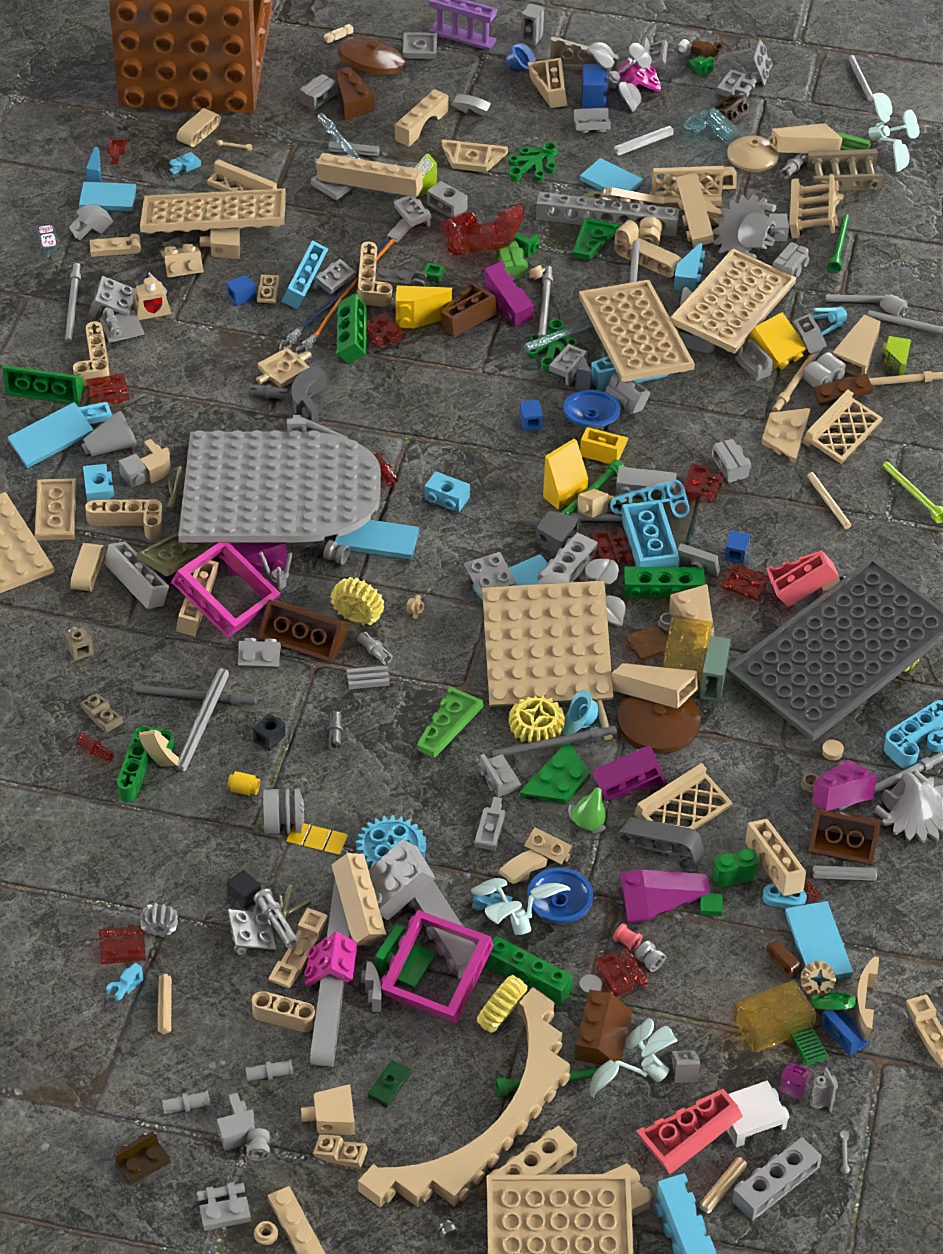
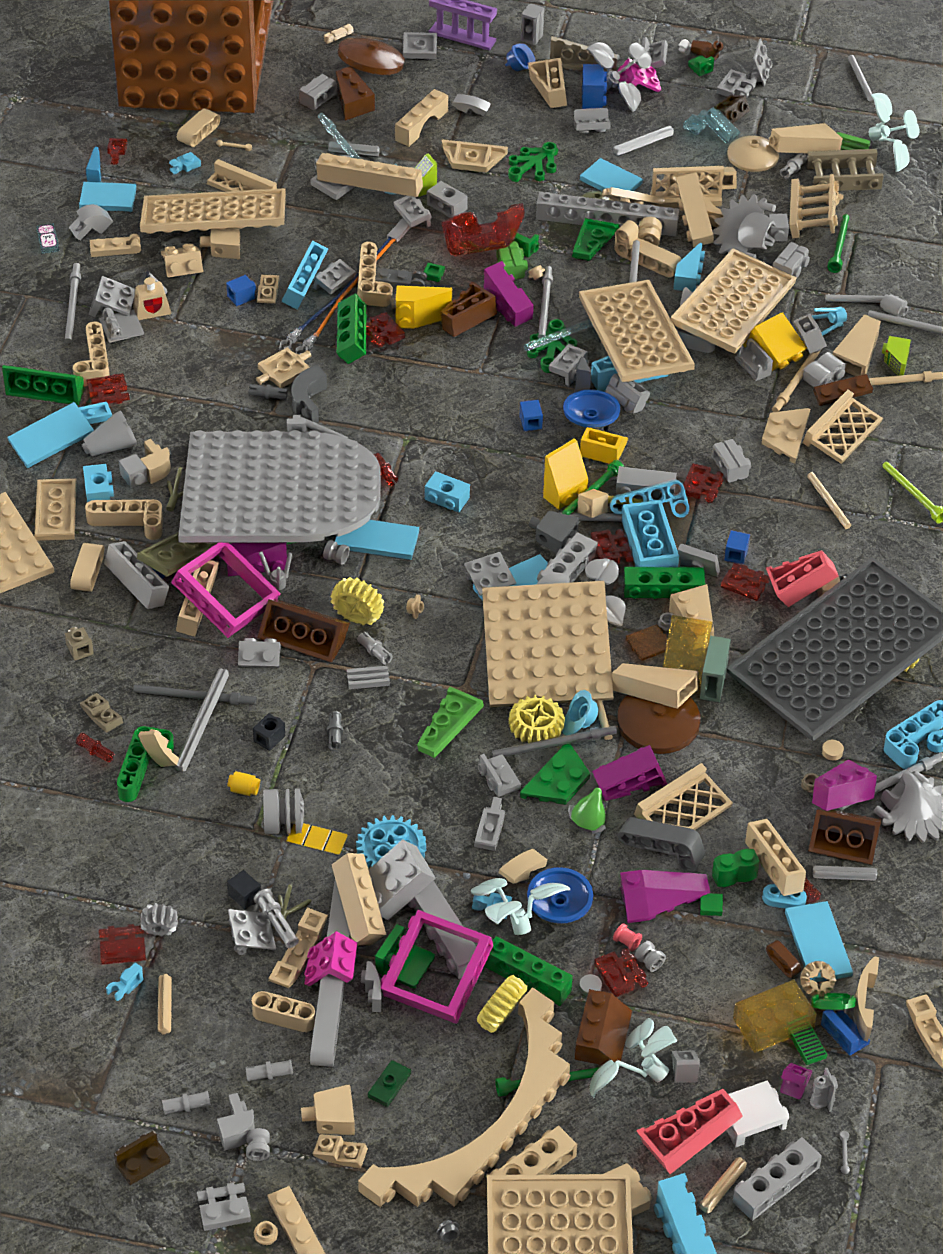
tan hinge [524,827,572,865] -> none

